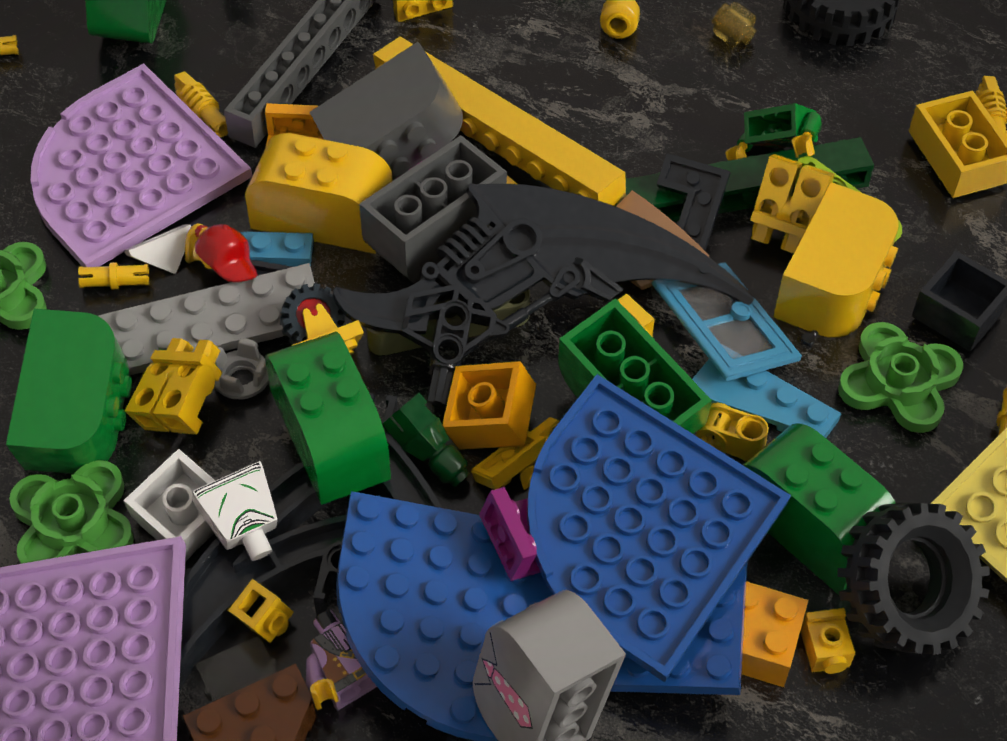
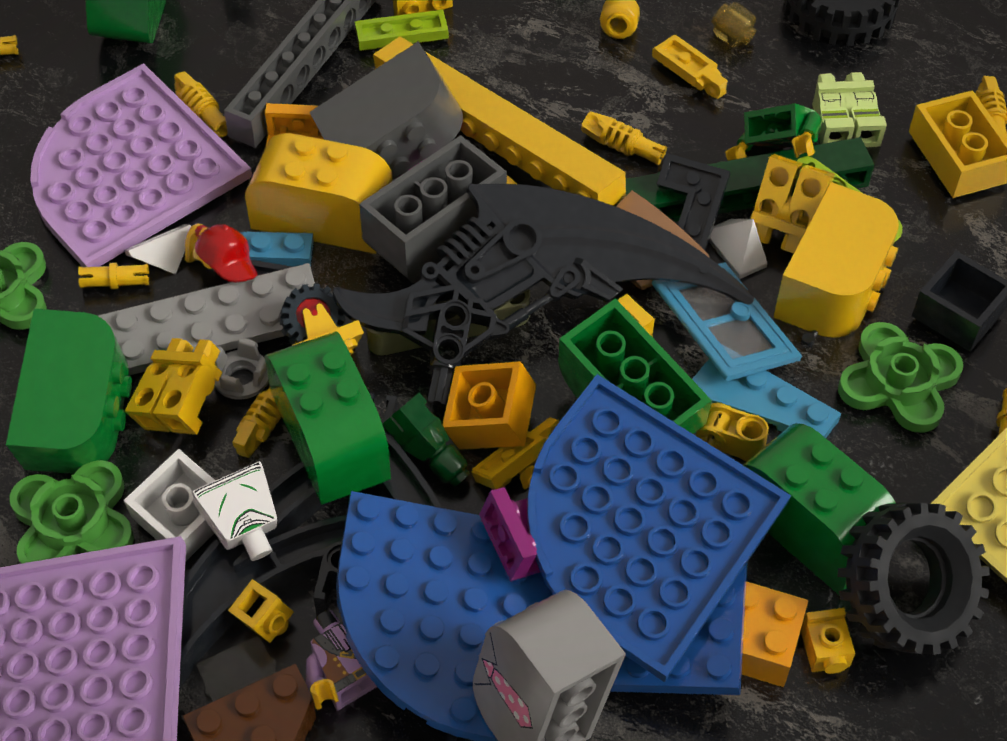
none -> yellow hinge [232,388,282,458]
none -> lime plate [355,9,449,50]
none -> yellow hinge [581,111,667,165]
none -> yellow hinge [652,35,728,99]
none -> white slope [709,219,768,279]
none -> yellowish green hips [812,72,887,147]

